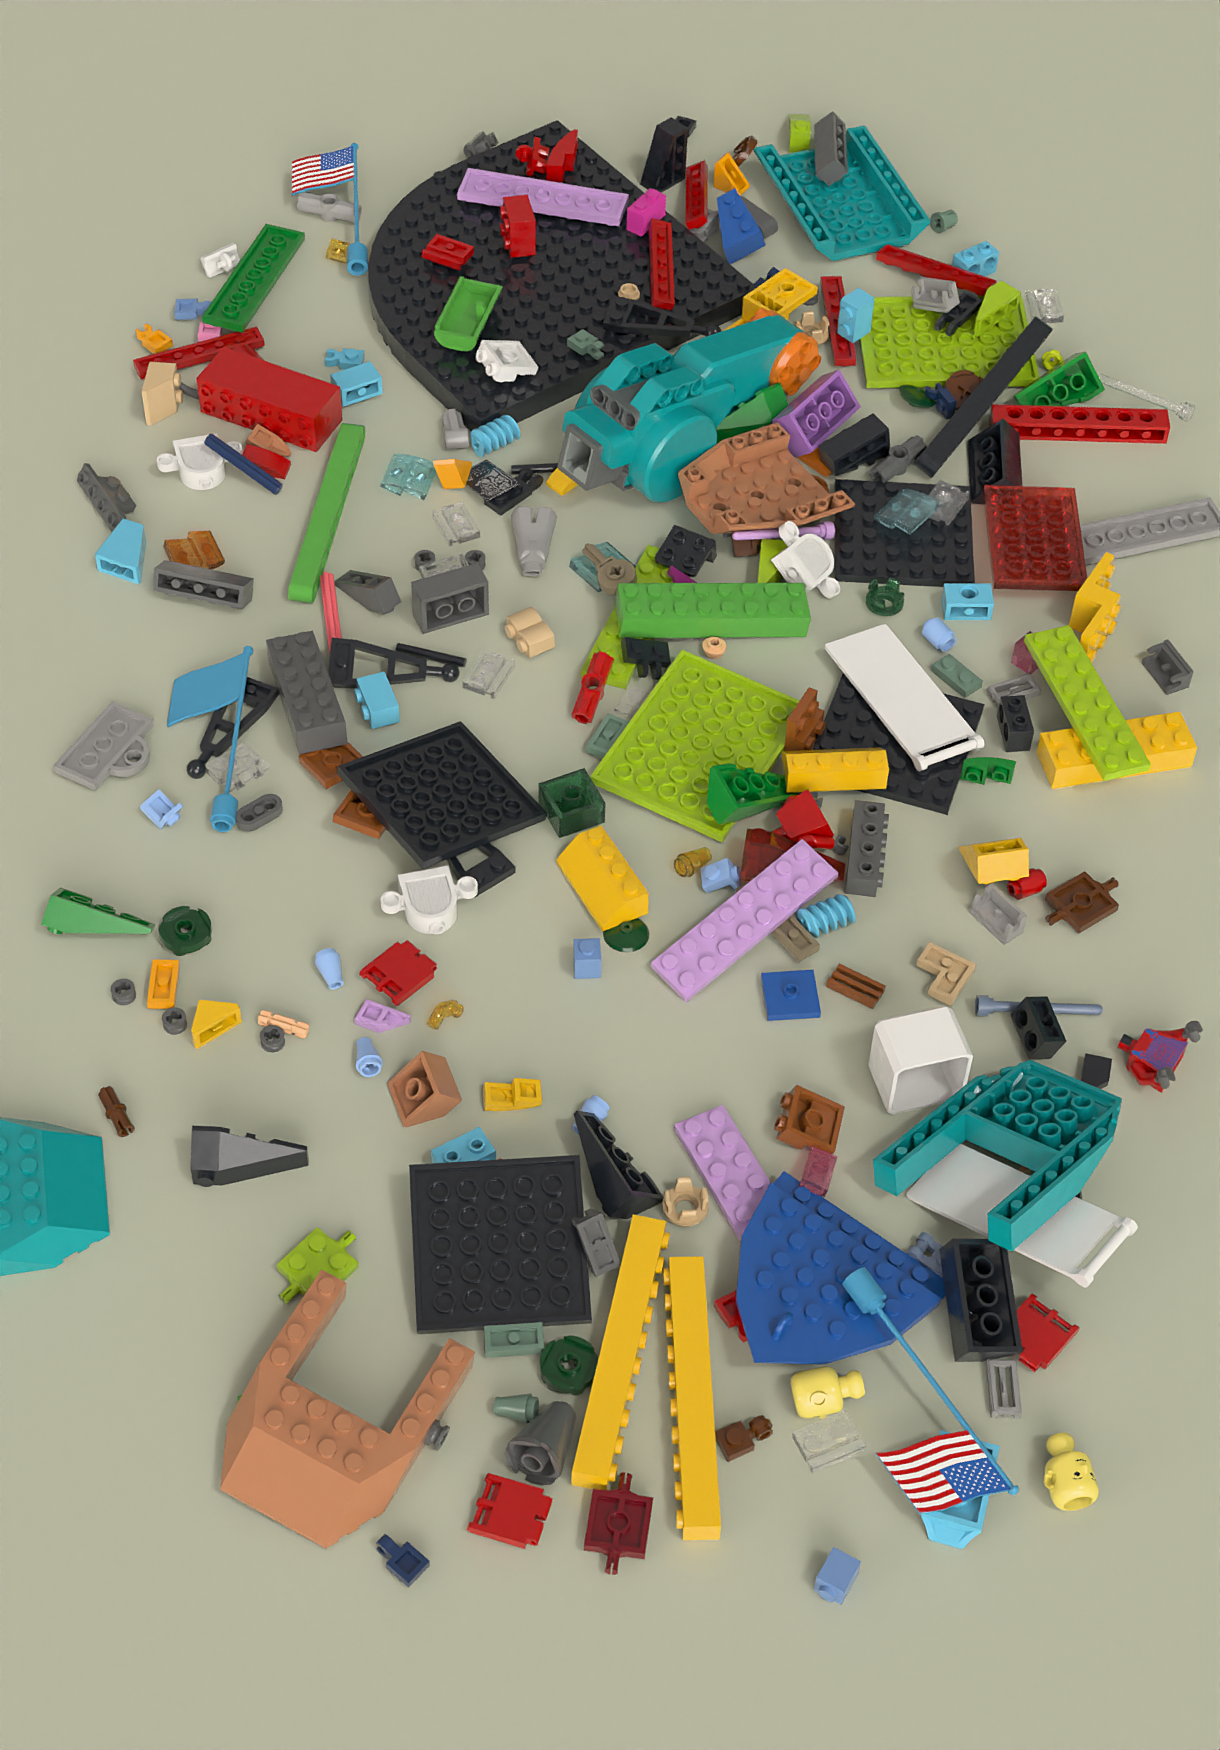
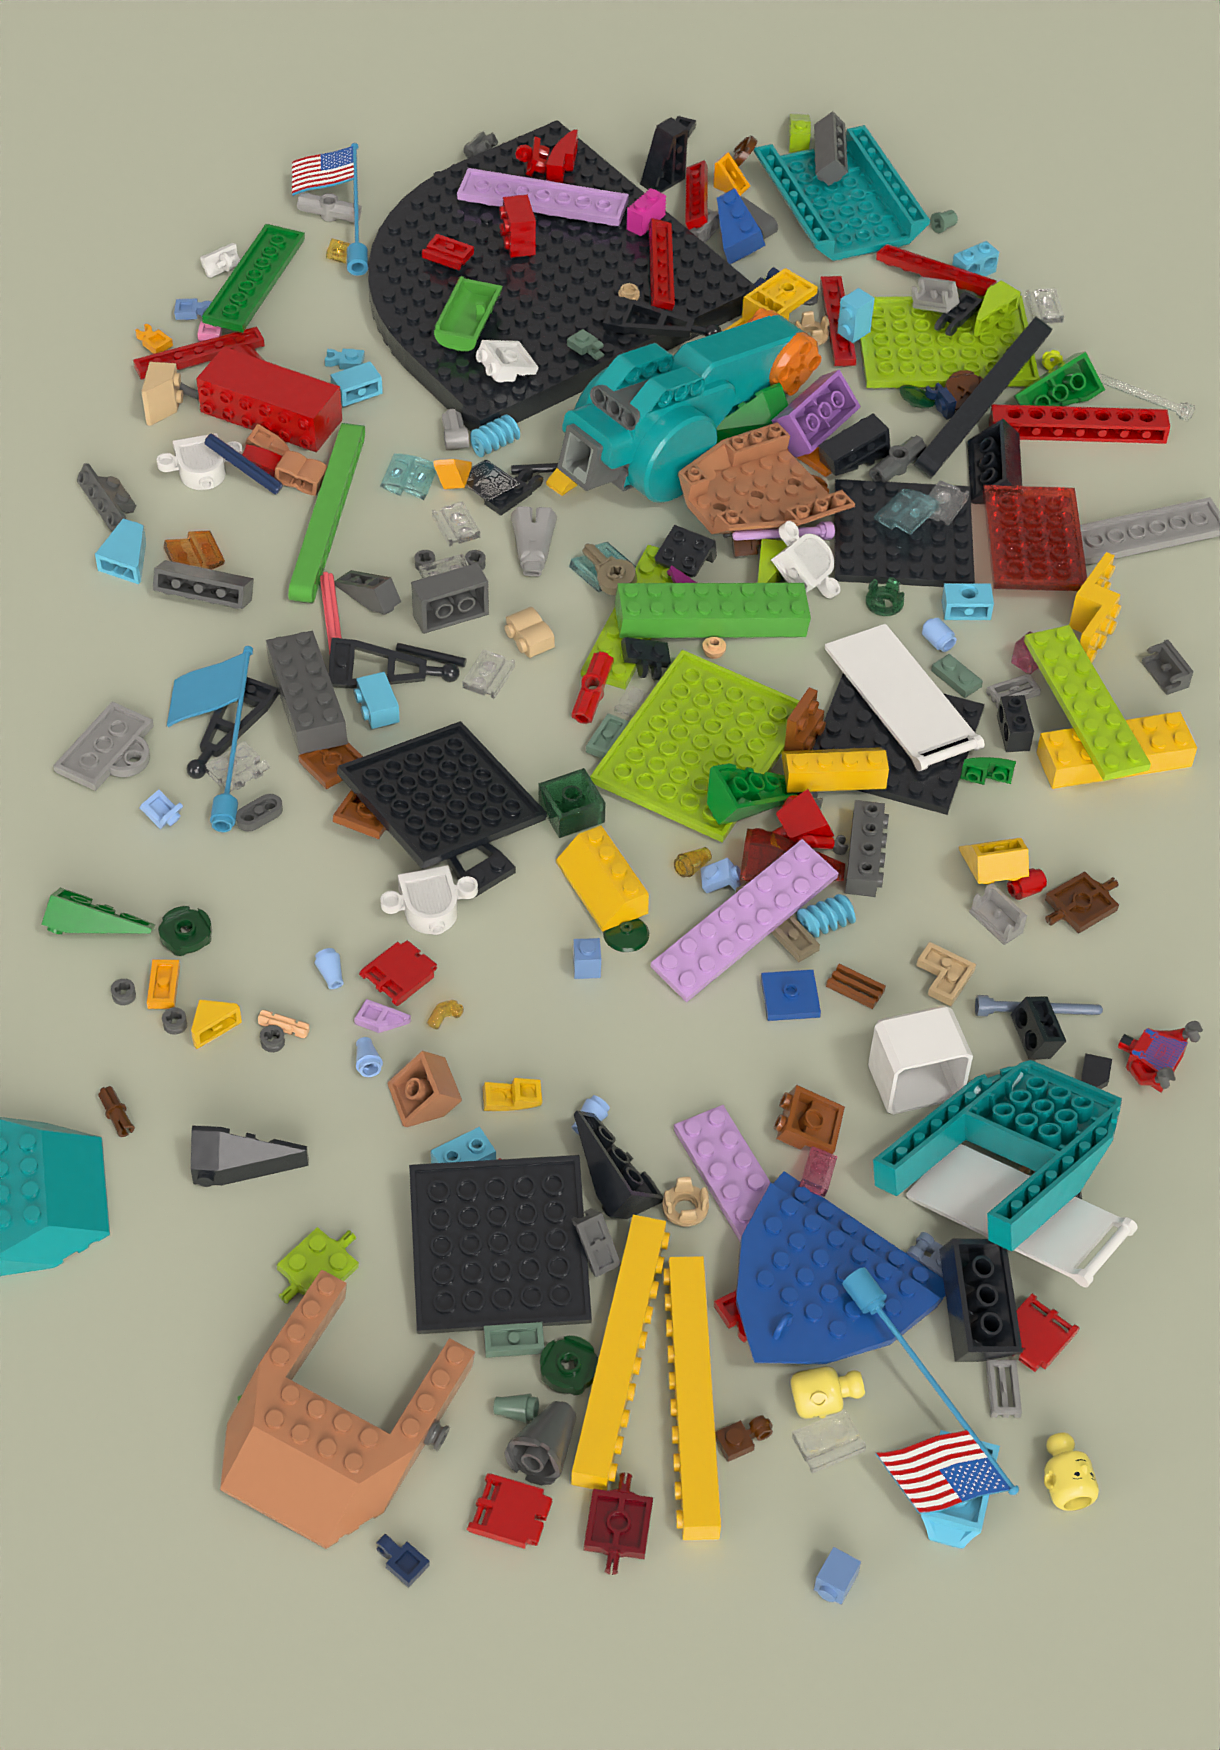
none -> nougat brick [274,451,327,495]

